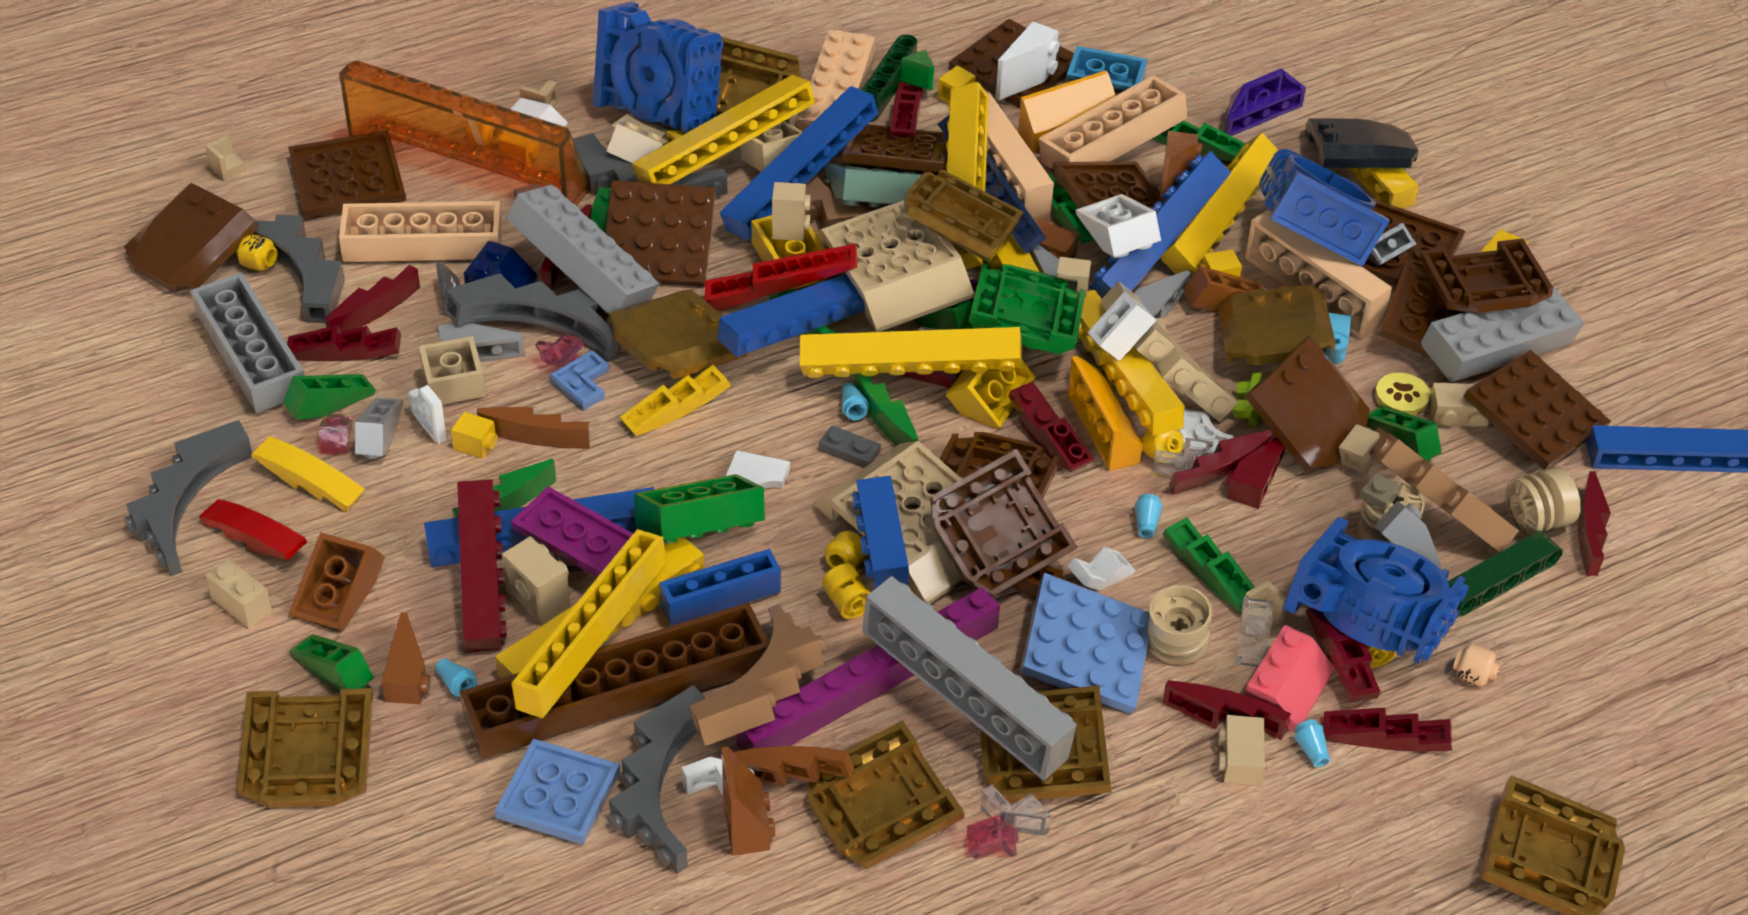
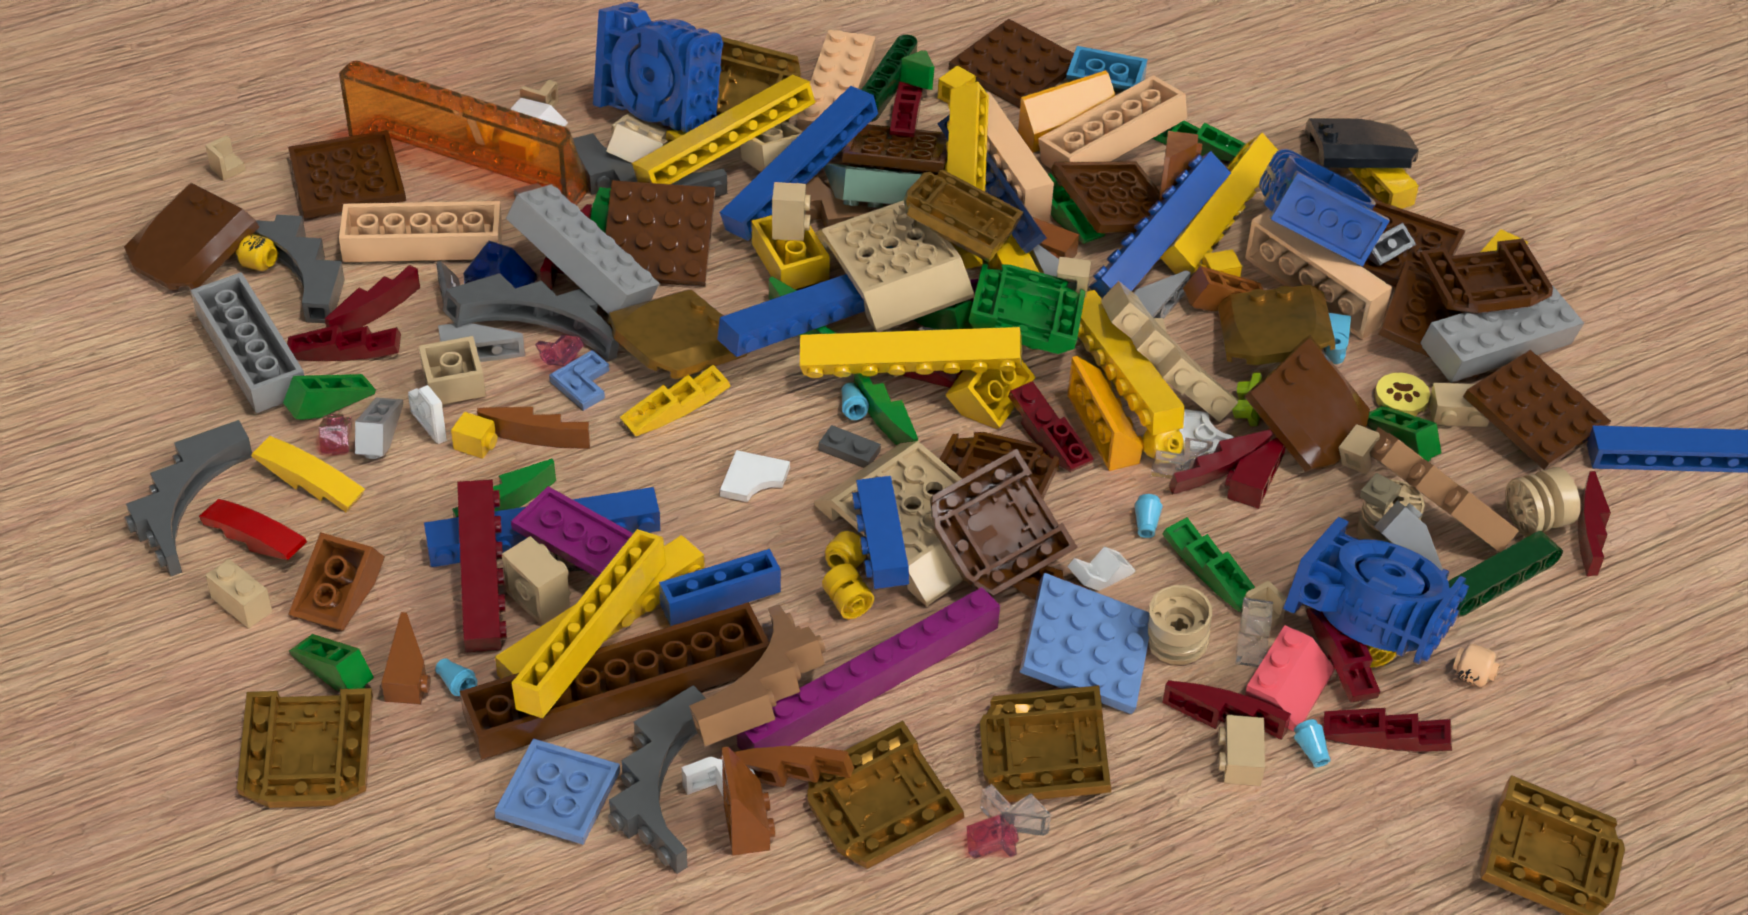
green brick [634,474,765,543] -> none
red slope [705,244,858,311] -> none
light grey brick [862,576,1077,781] -> none
white slope [995,22,1060,100] -> none
white slope [1076,194,1161,258] -> none
white brick [1088,291,1156,361] -> none
dark purple wedge [1224,68,1306,136] -> none

